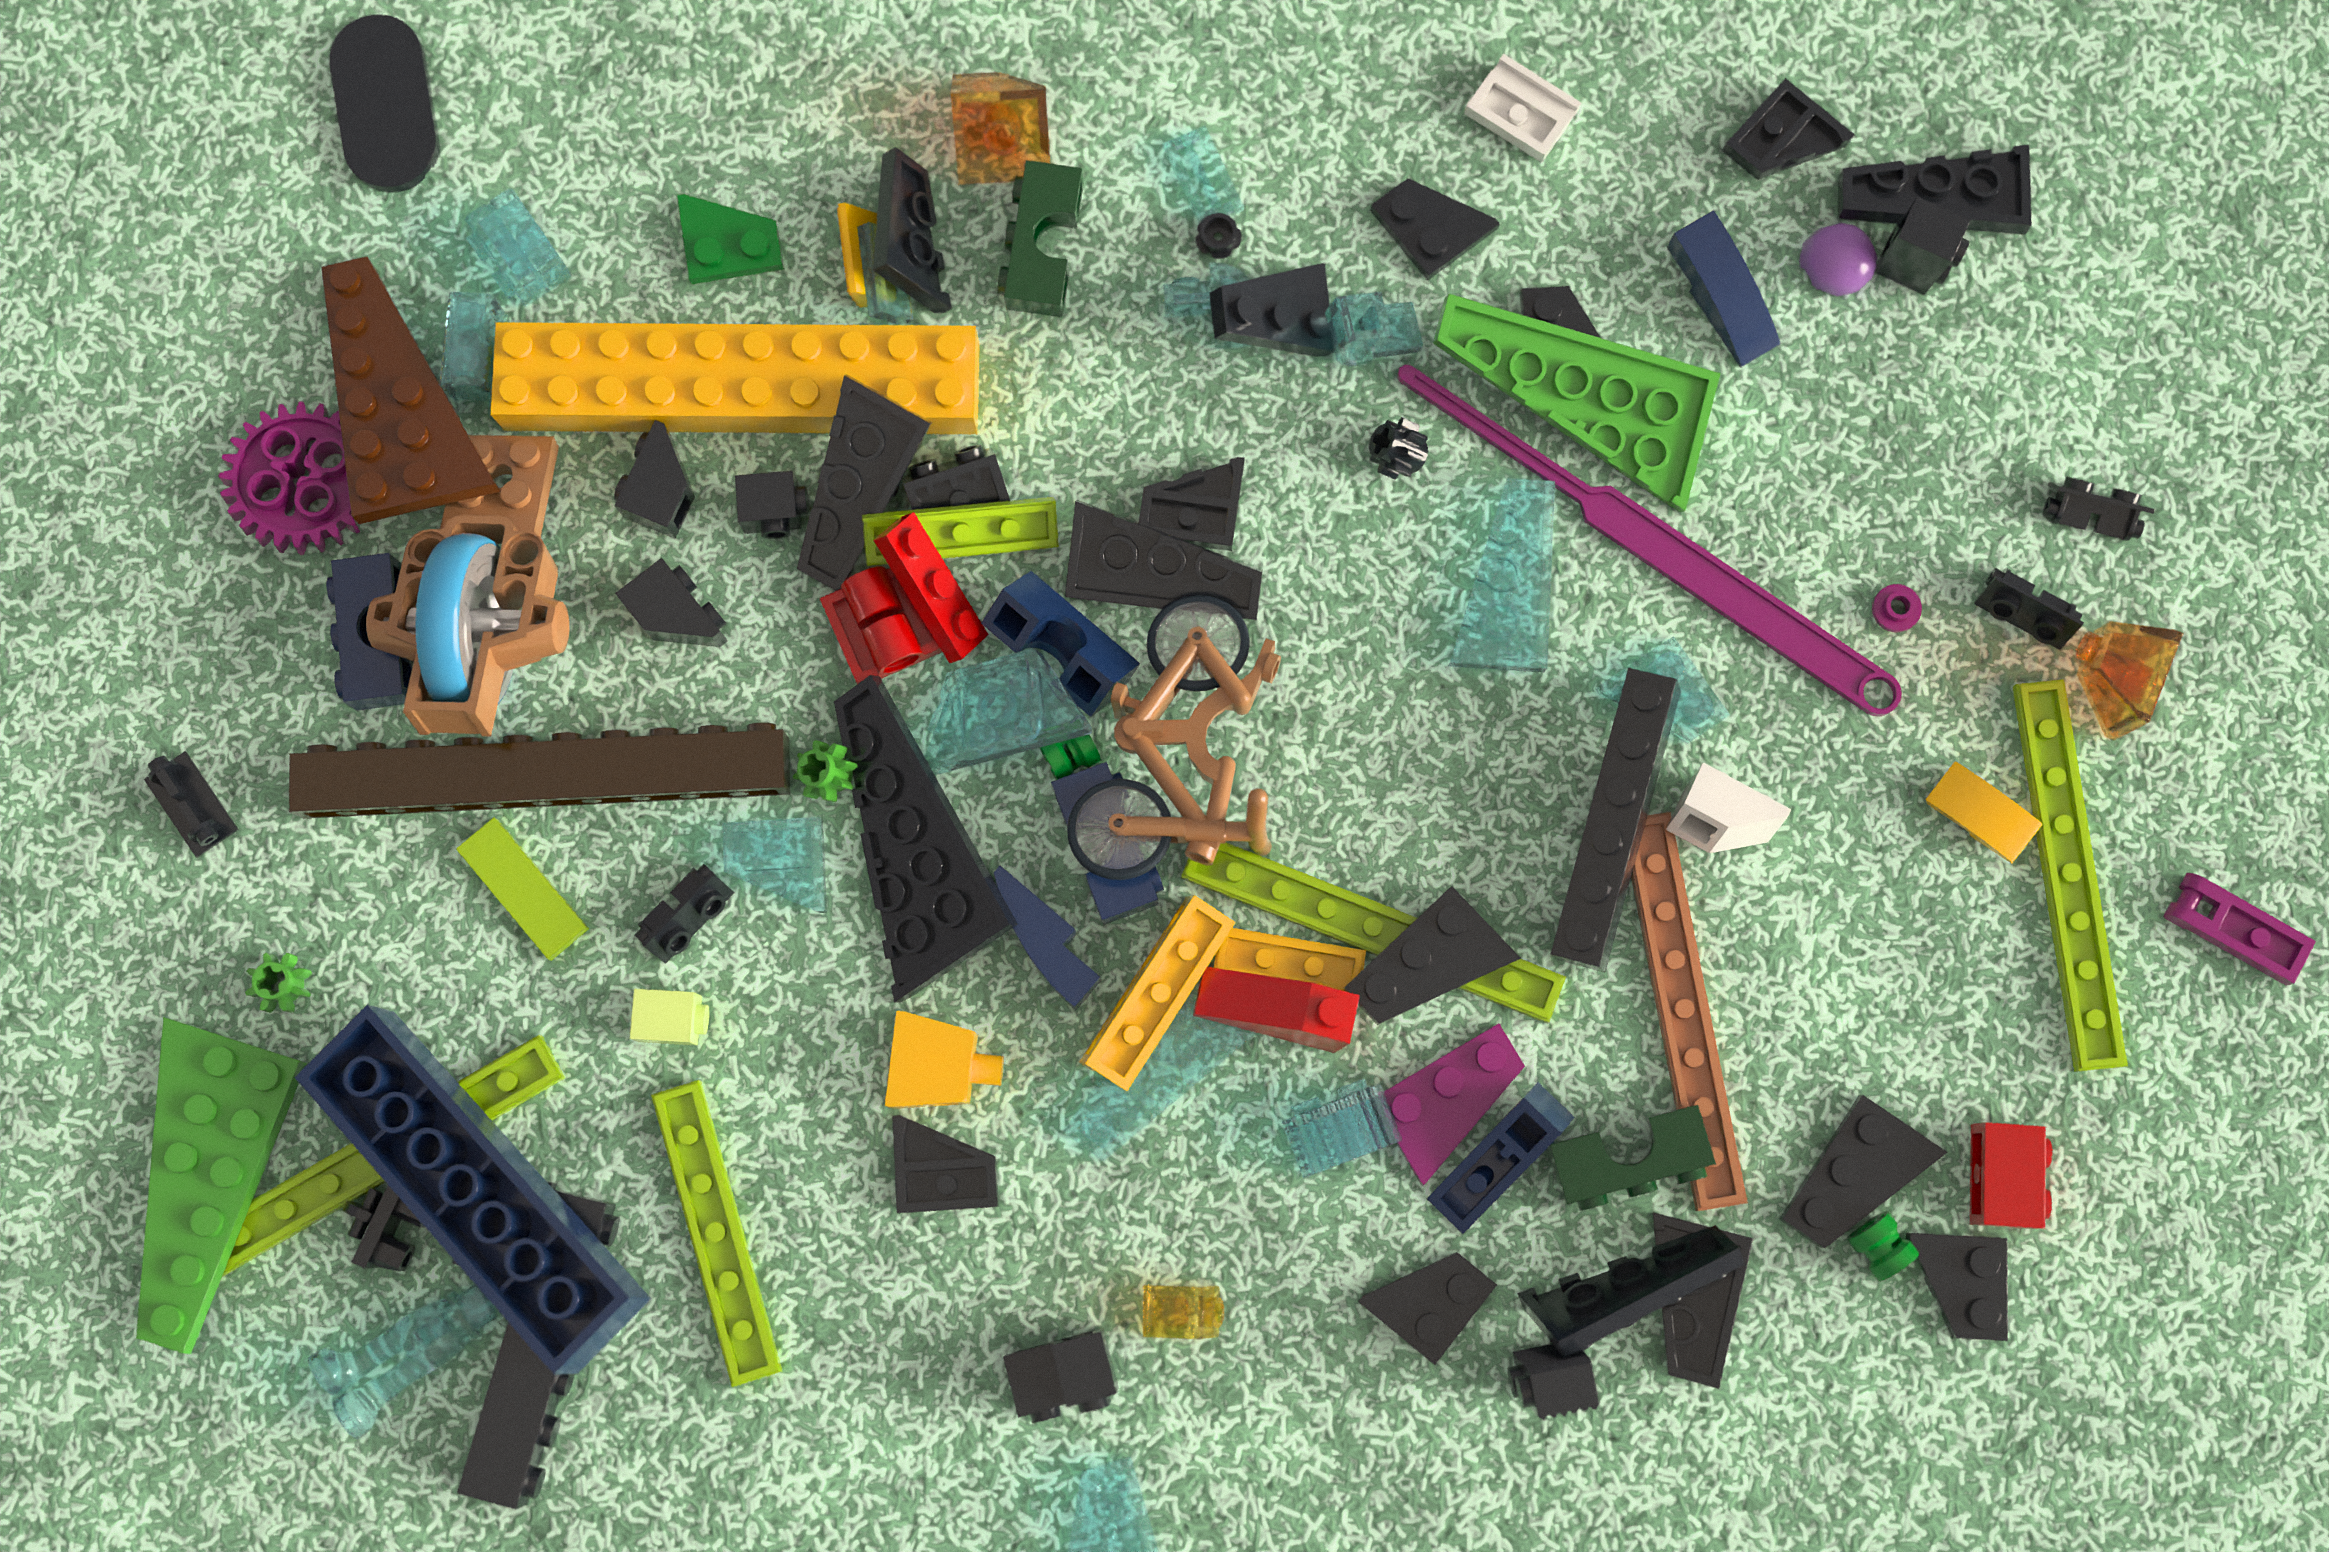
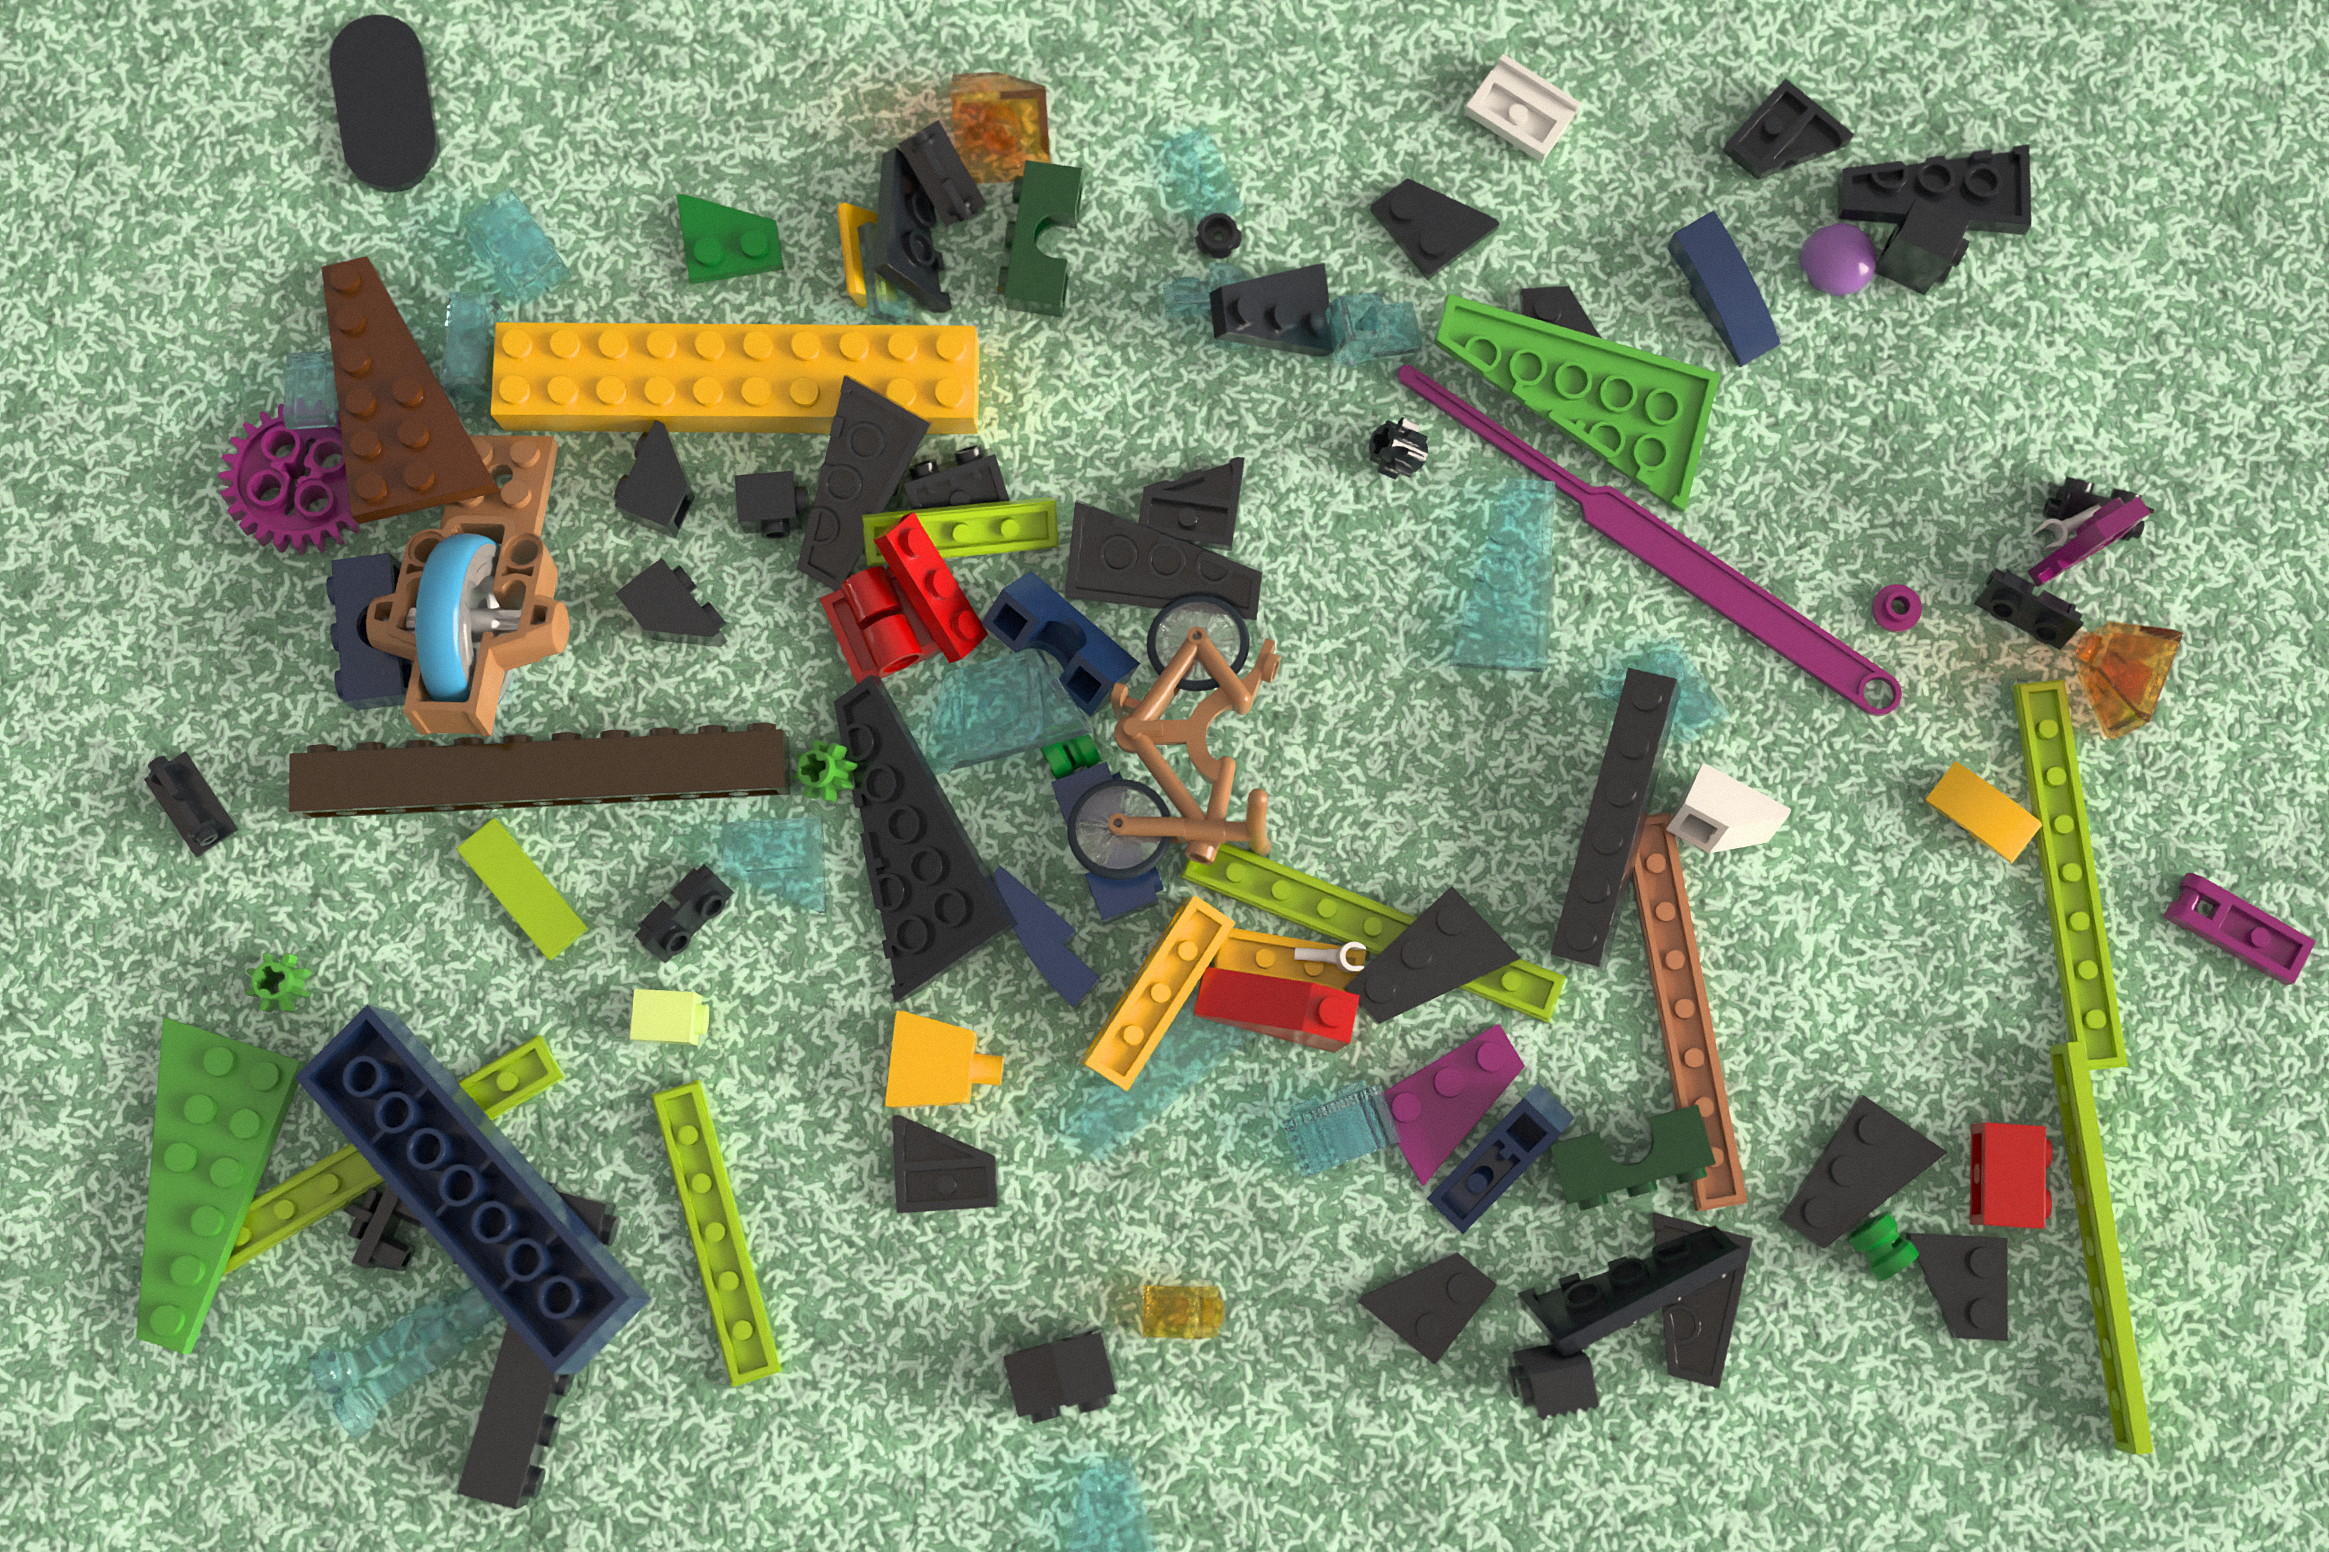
none -> clear light blue tile [283,351,337,429]
none -> black hinge [898,120,987,227]
none -> white hand [1294,942,1366,974]
none -> magenta wing [2027,496,2150,588]
none -> white hand [2032,504,2101,552]
none -> lime tile [2049,1041,2154,1455]

